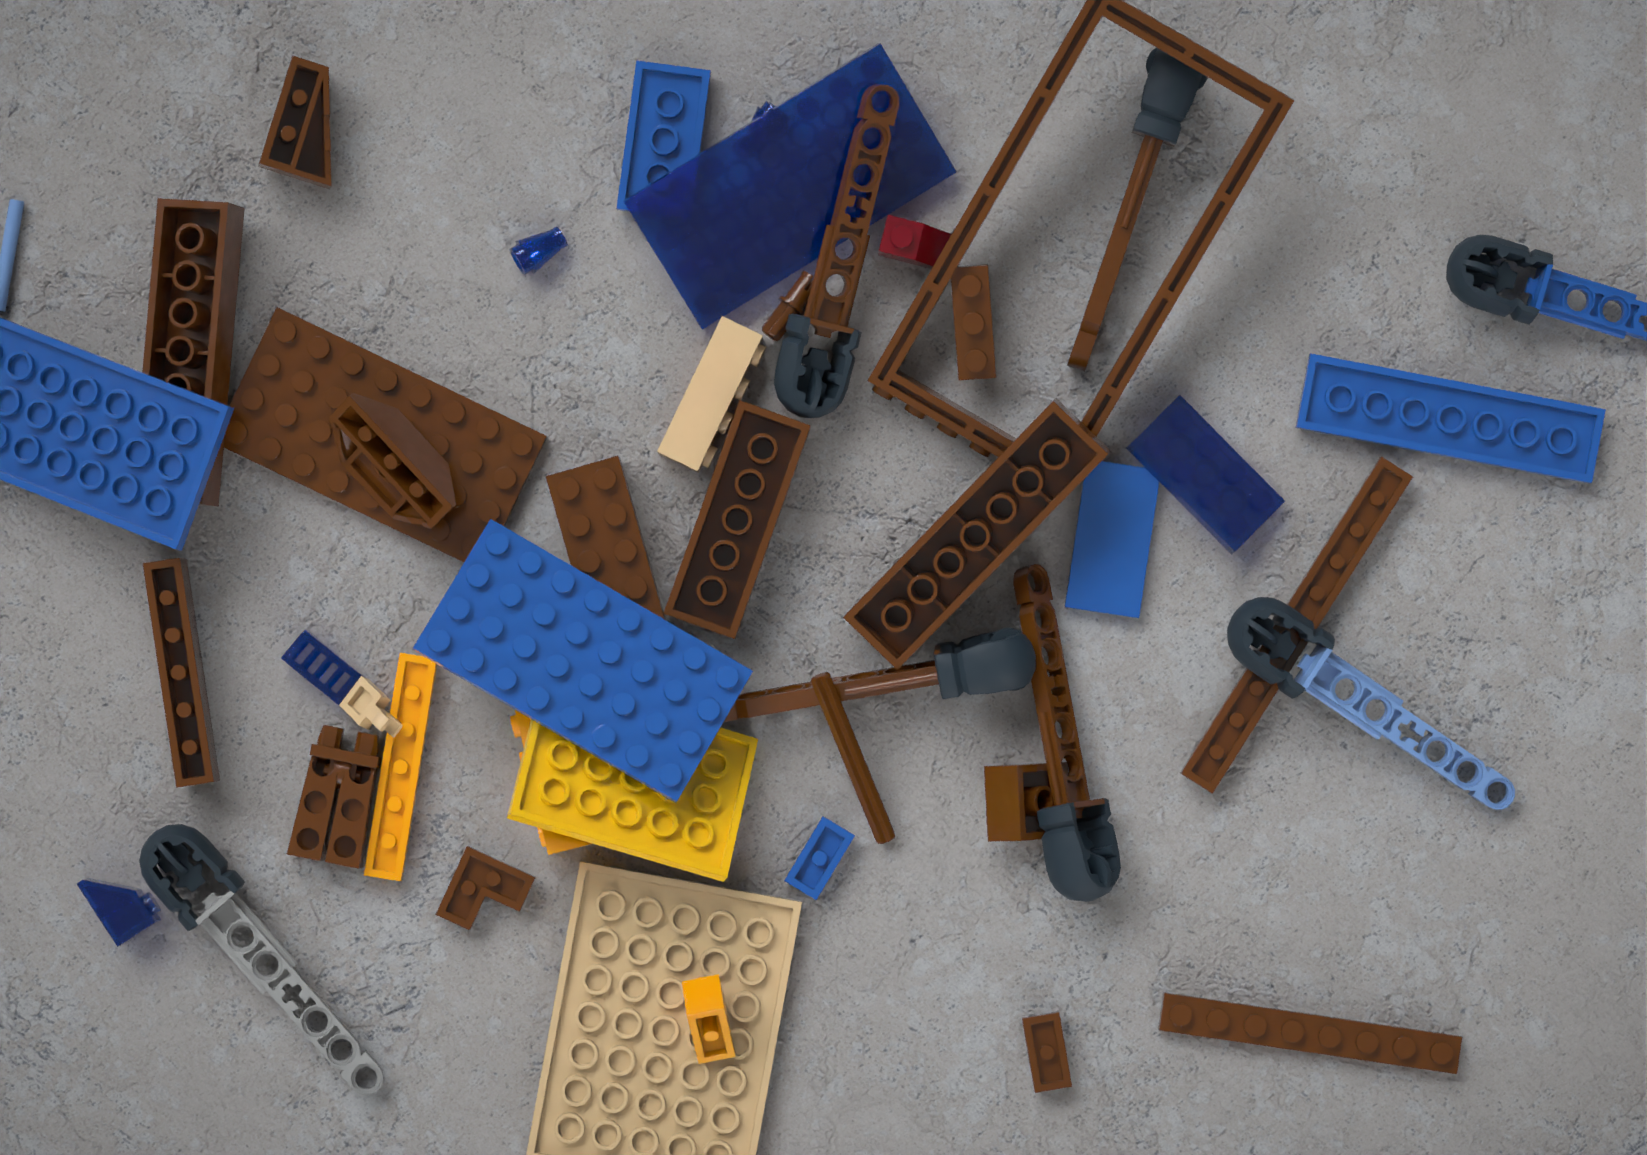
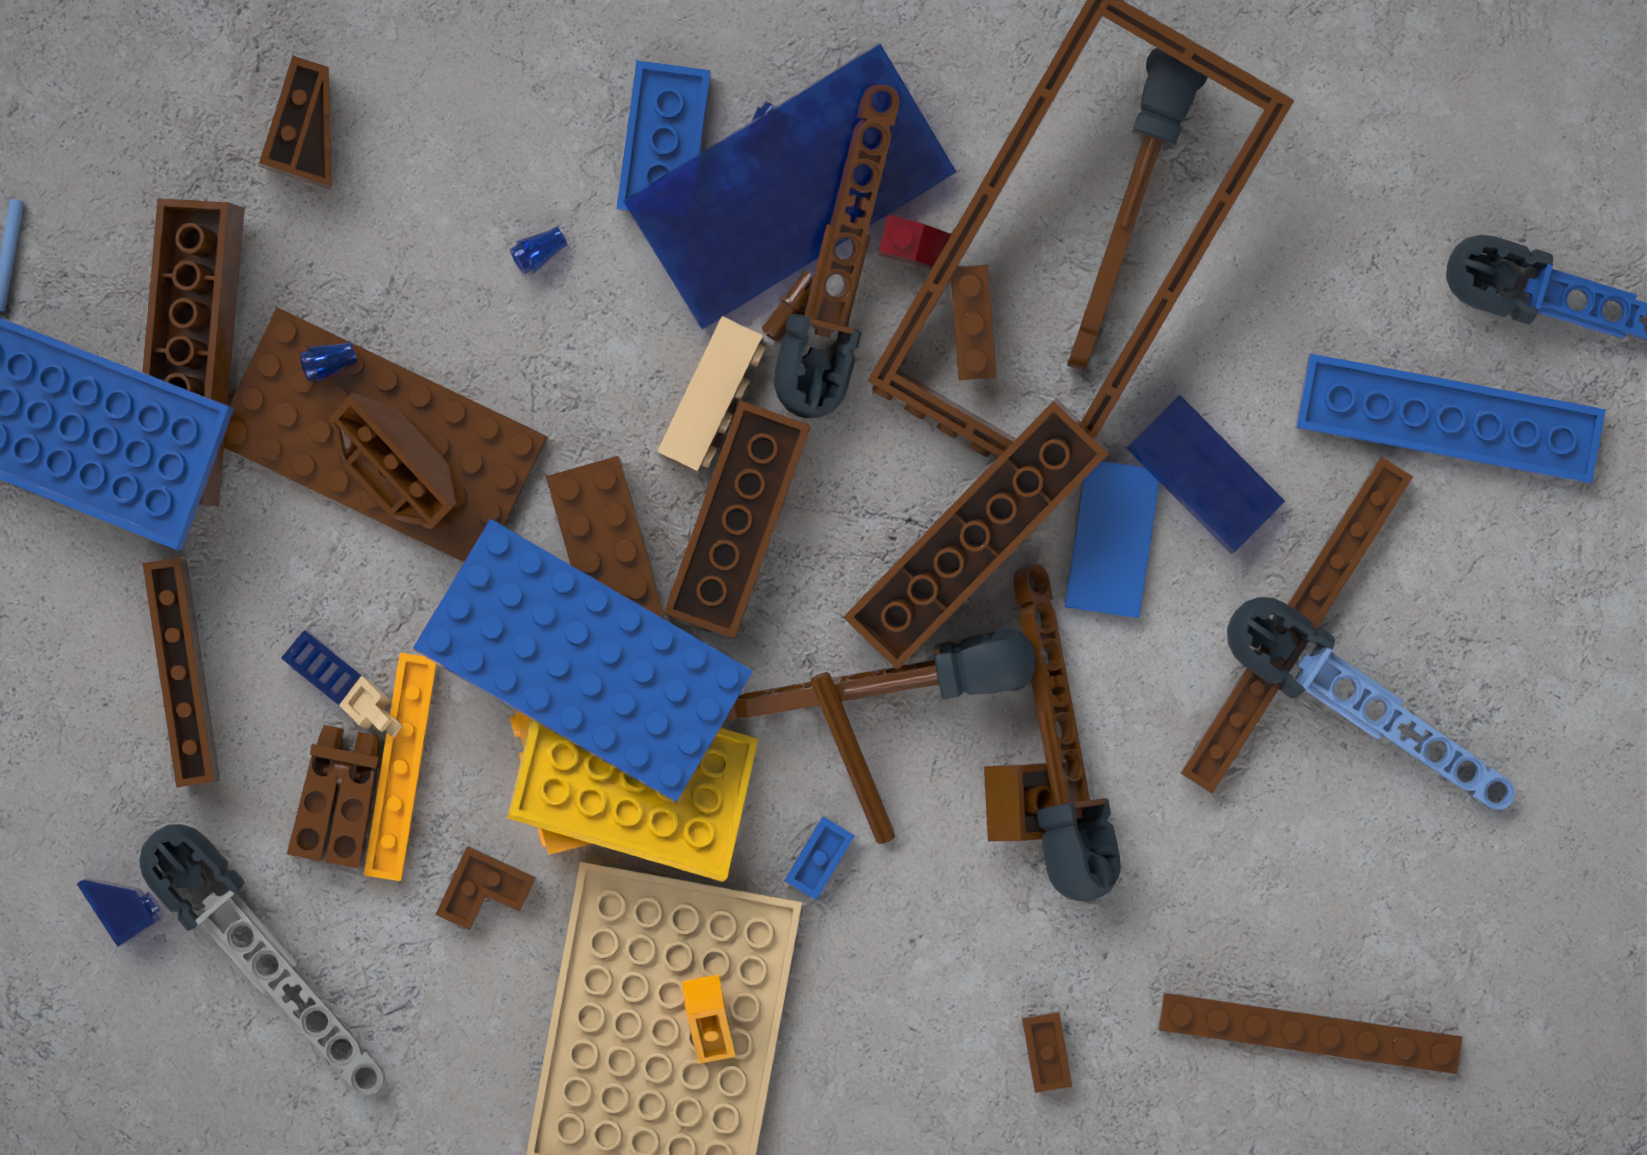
none -> clear blue cone [299,341,357,382]

